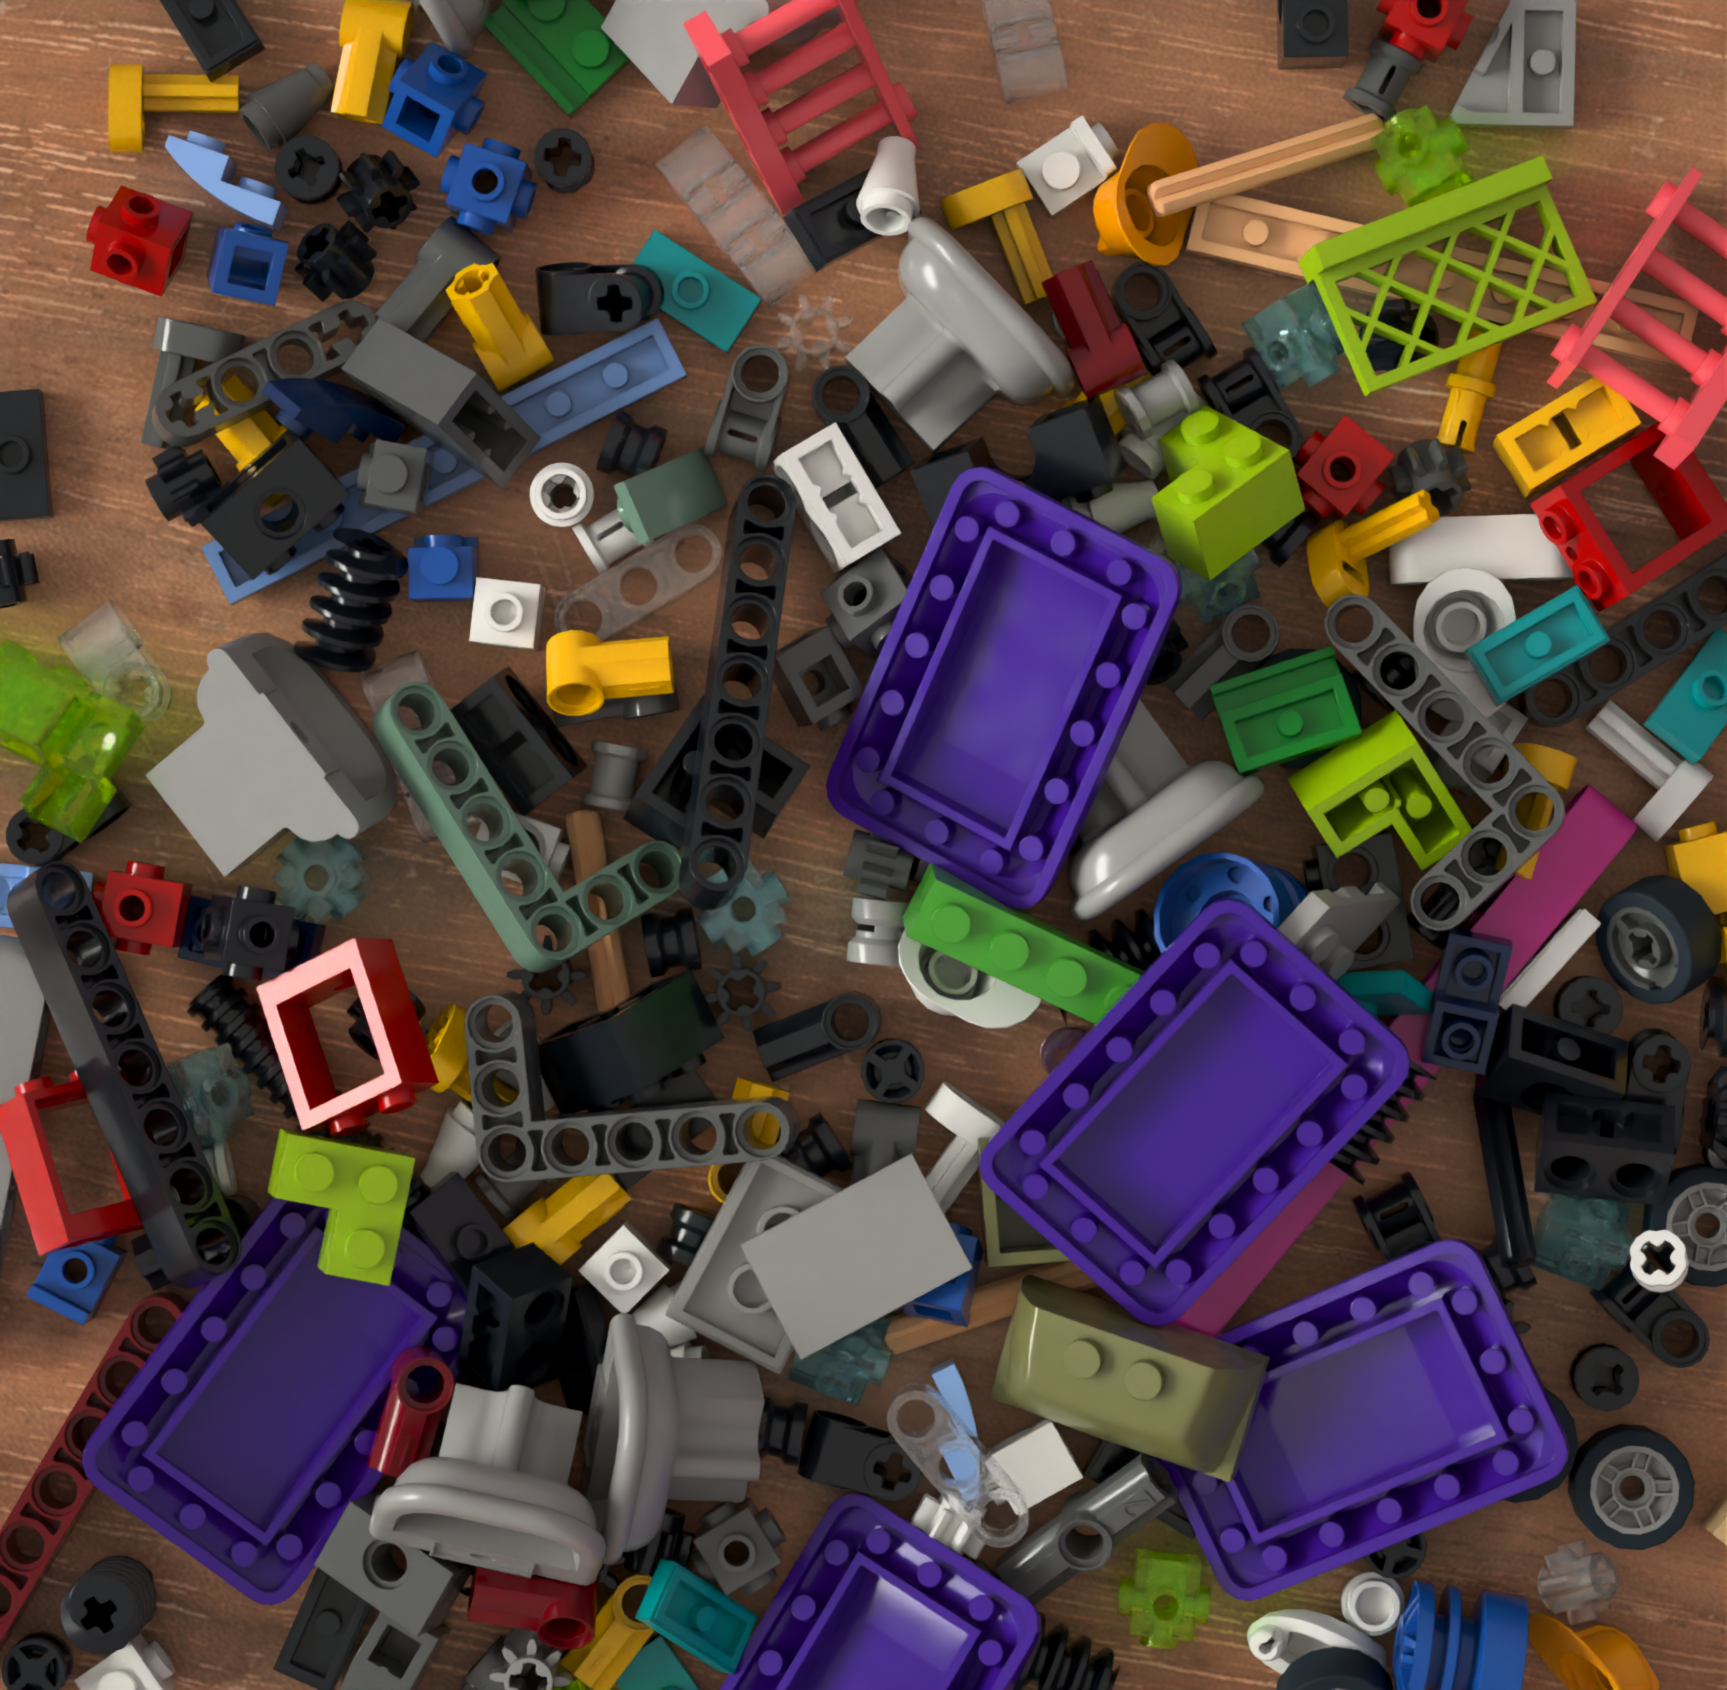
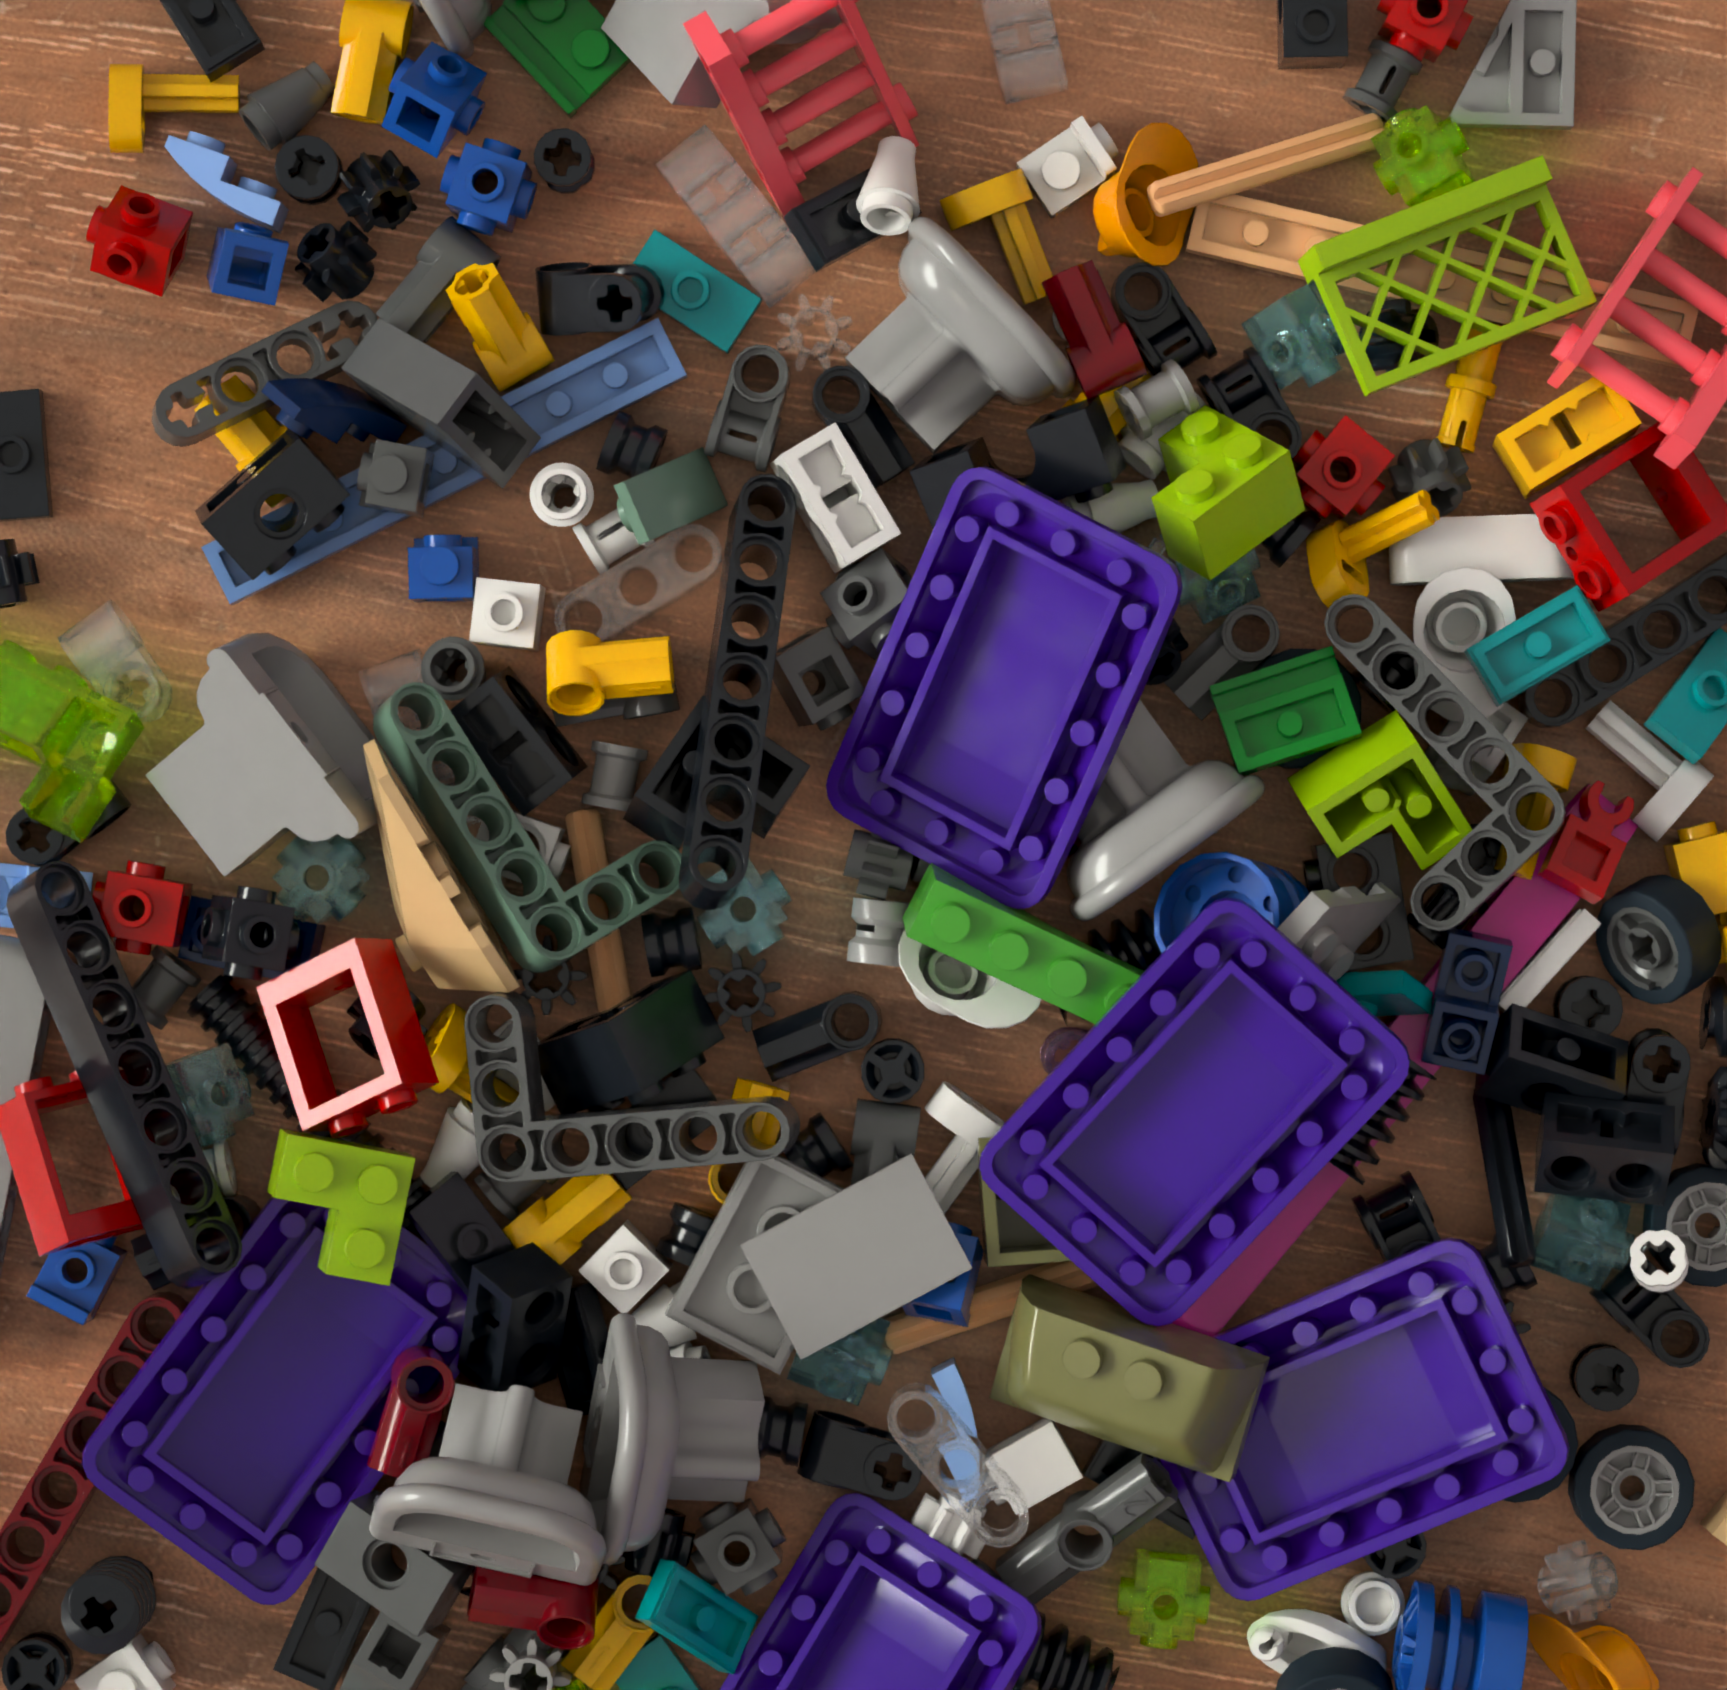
dark grey piece [141,316,245,449] -> none
black gear [145,446,223,527] -> none
black piece [293,528,408,672] -> none
none -> dark grey bush [132,945,202,1030]
none -> tan wedge [363,739,520,993]
none -> dark grey cone [421,637,486,701]
none -> red plate [1538,780,1634,904]

